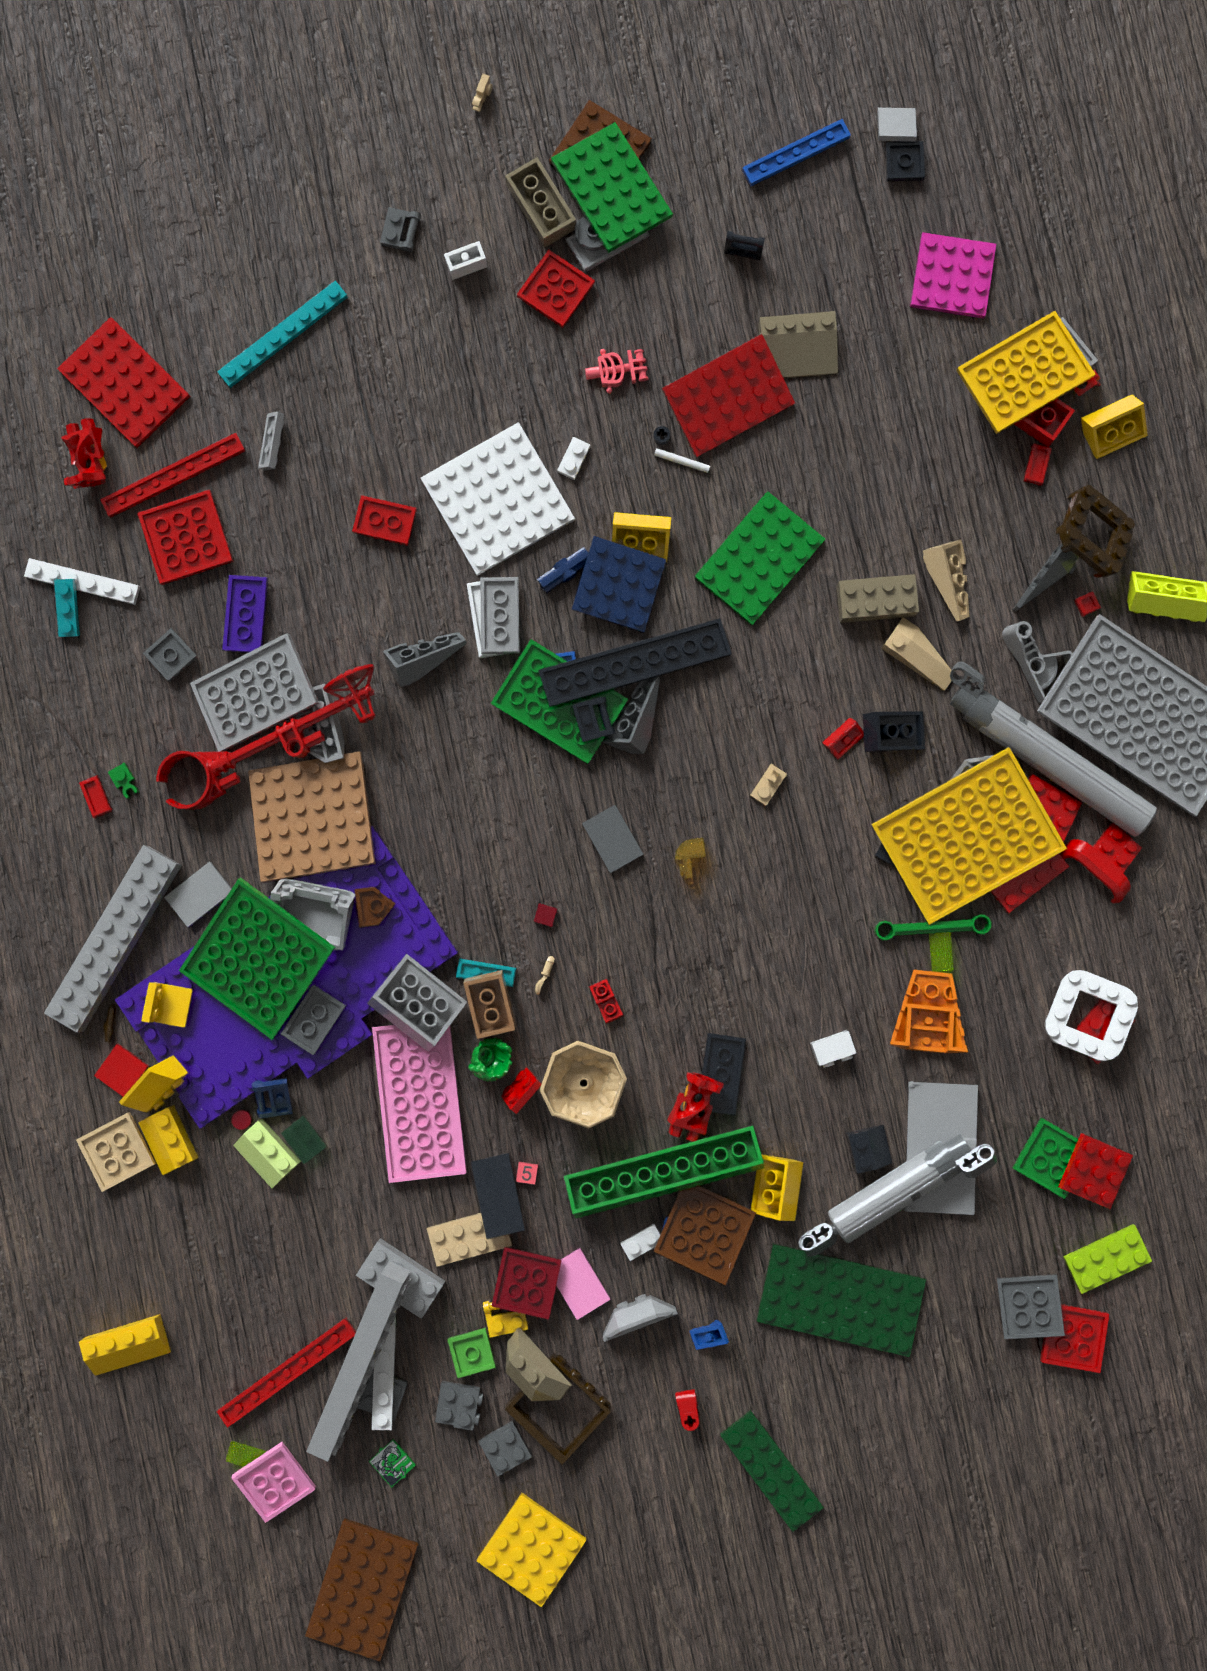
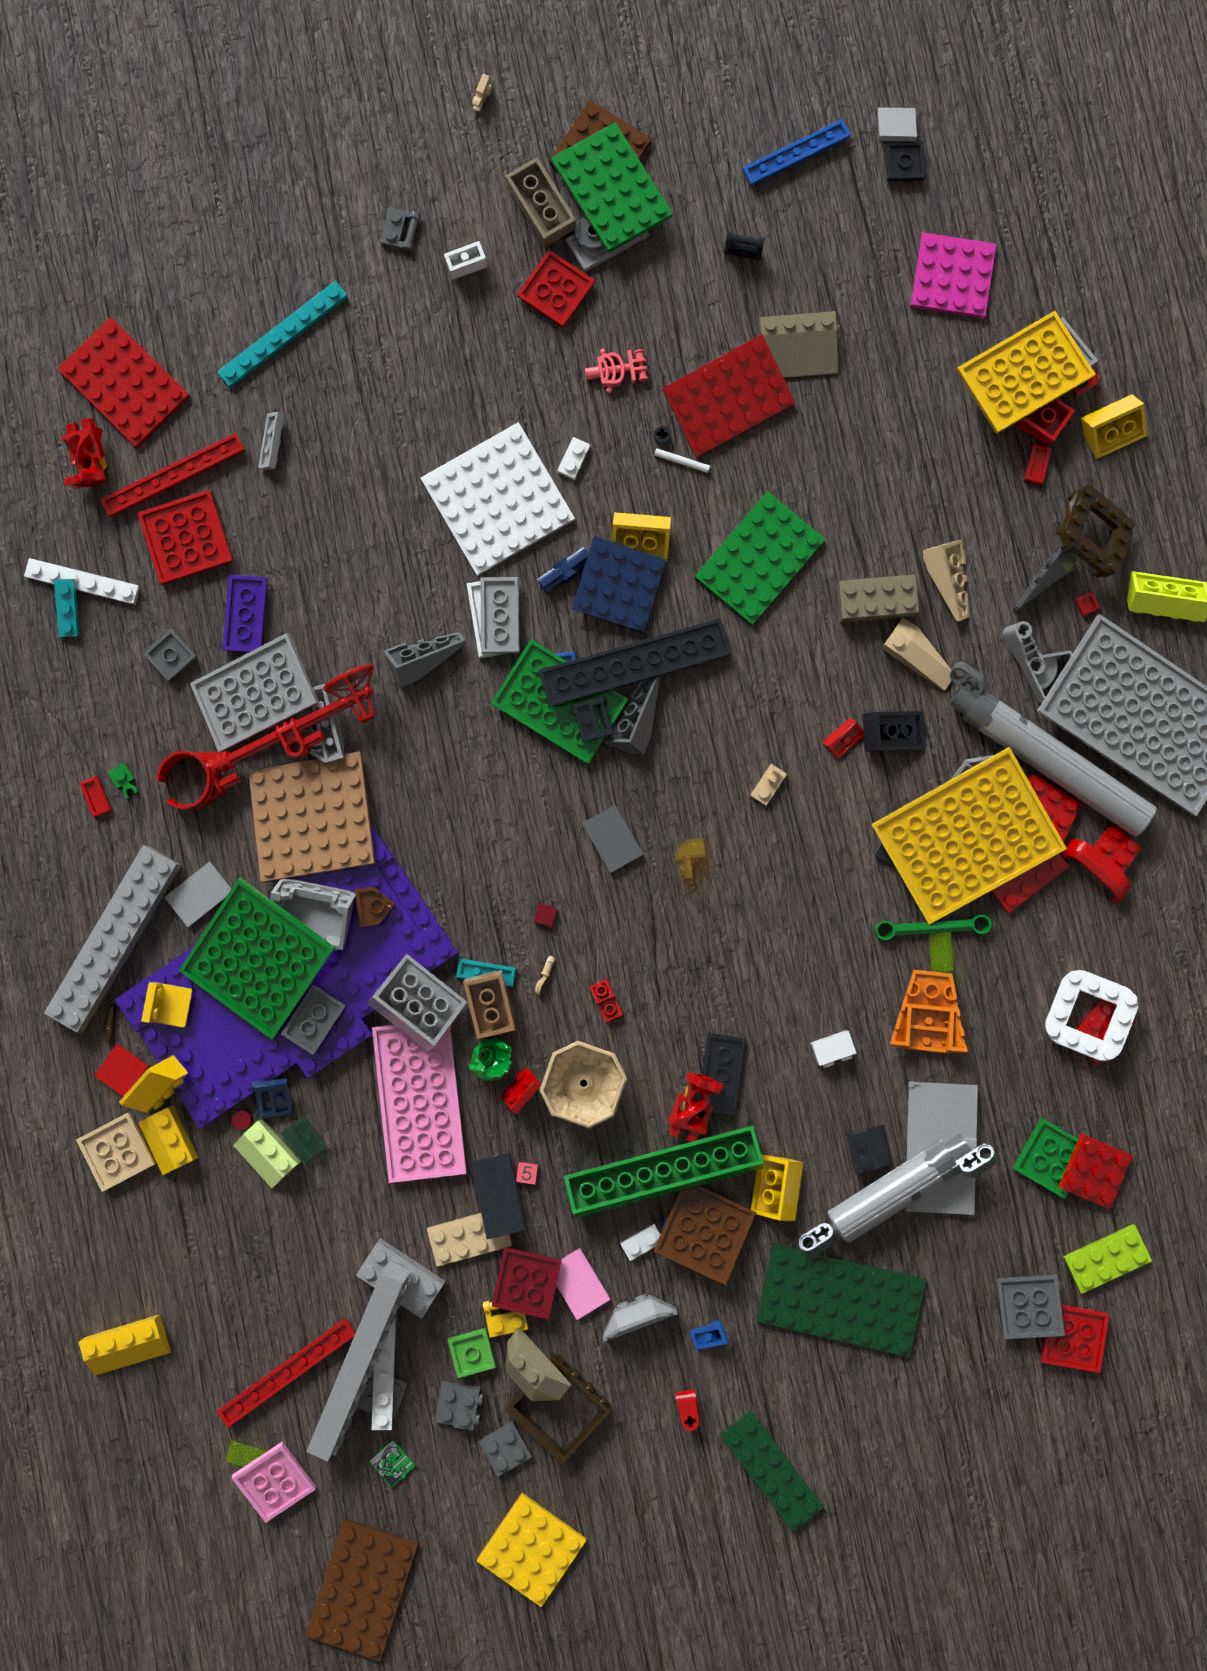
red plate [352,495,417,546] -> none

